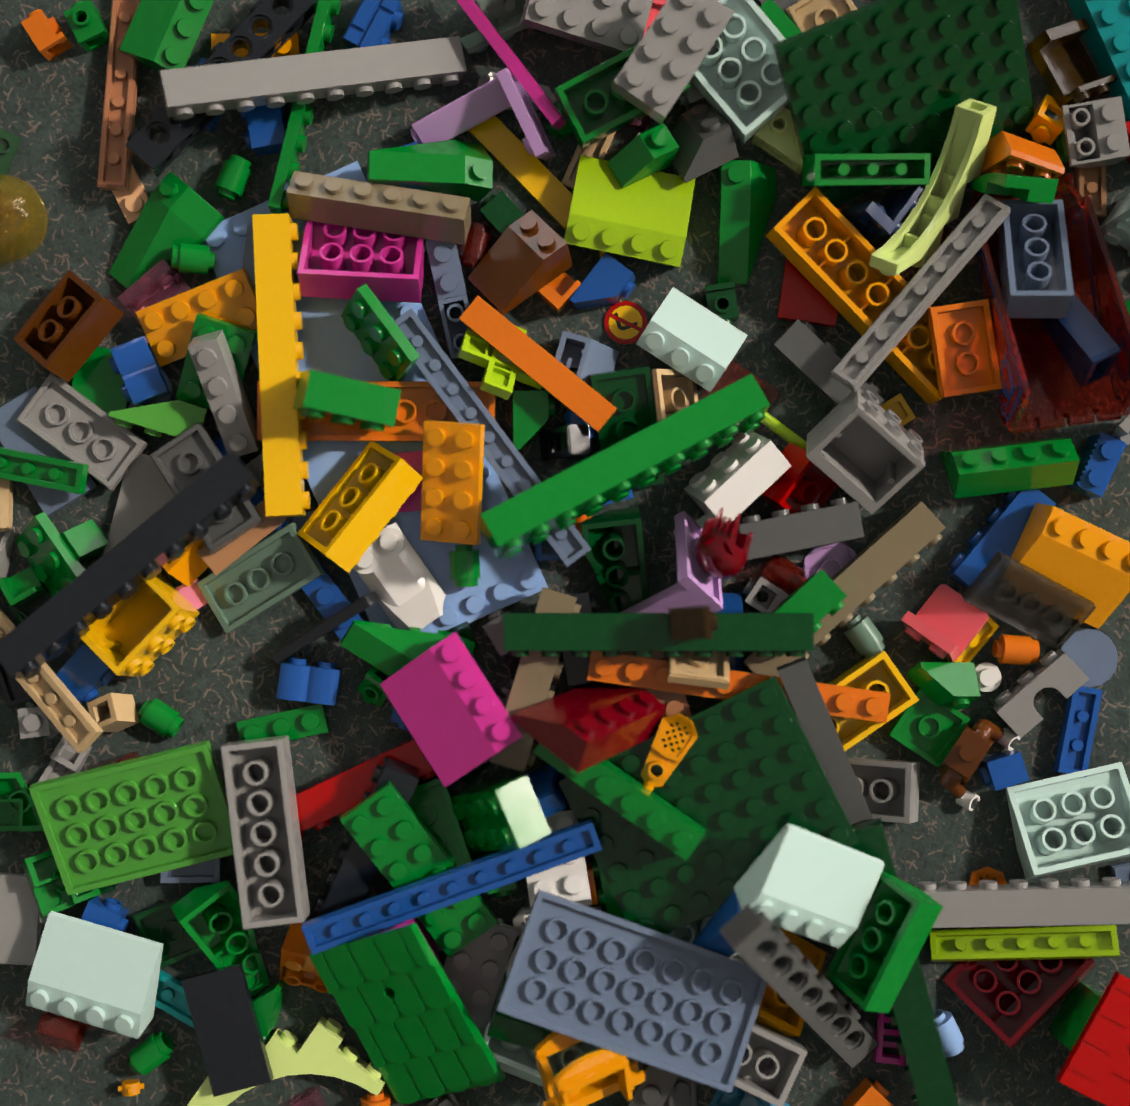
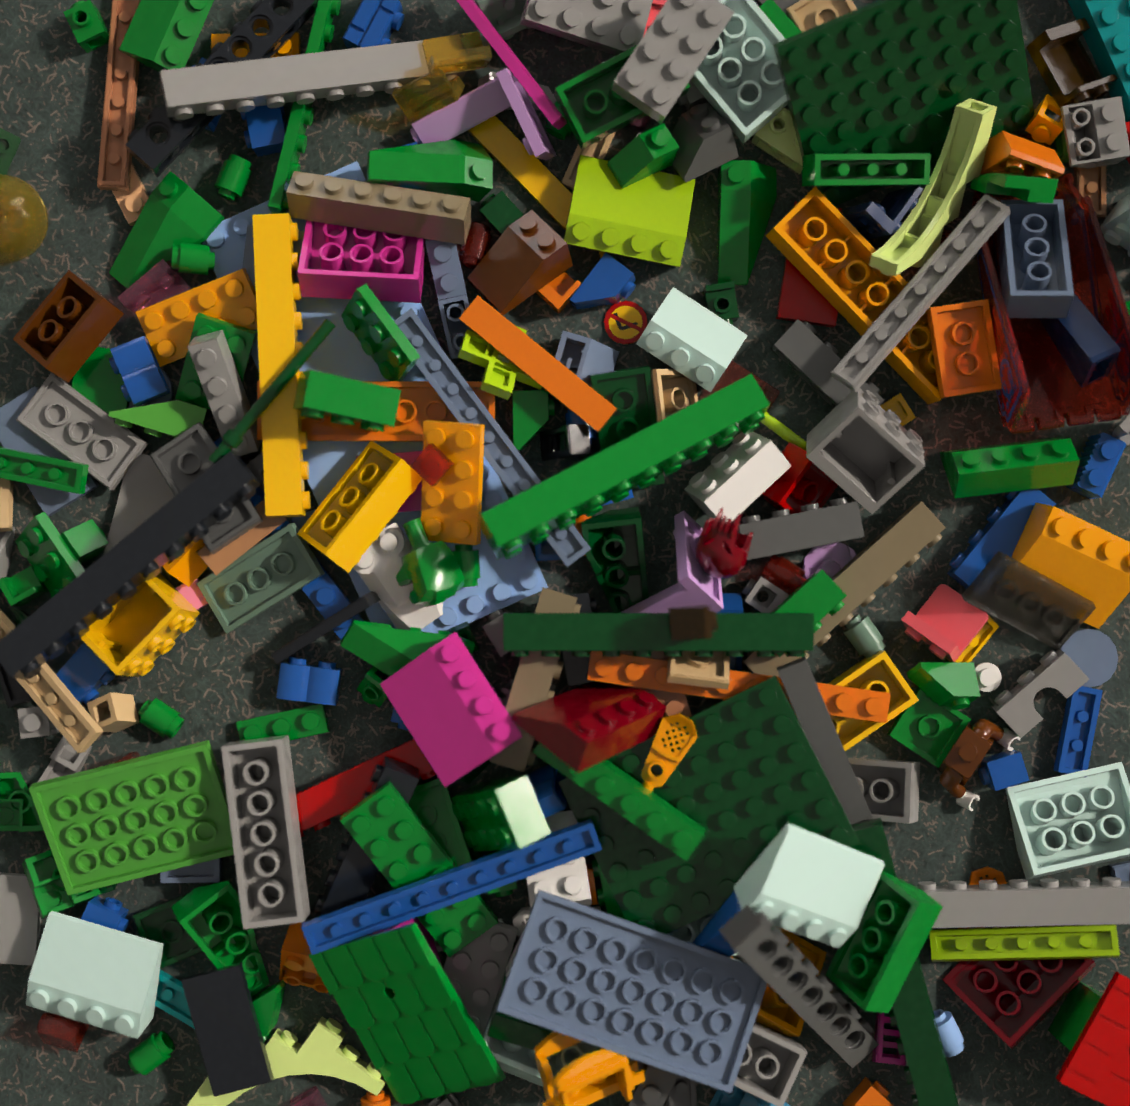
orange brick [21,9,73,61] -> none
light orange piece [117,1079,145,1096] -> none
orange brick [992,634,1040,665] -> none
none -> dark green bar [208,318,336,464]
none -> clear yellow panel [392,68,465,123]
none -> green piece [396,518,464,607]
none -> clear red tile [411,443,454,487]
none -> clear yellow panel [422,31,492,77]

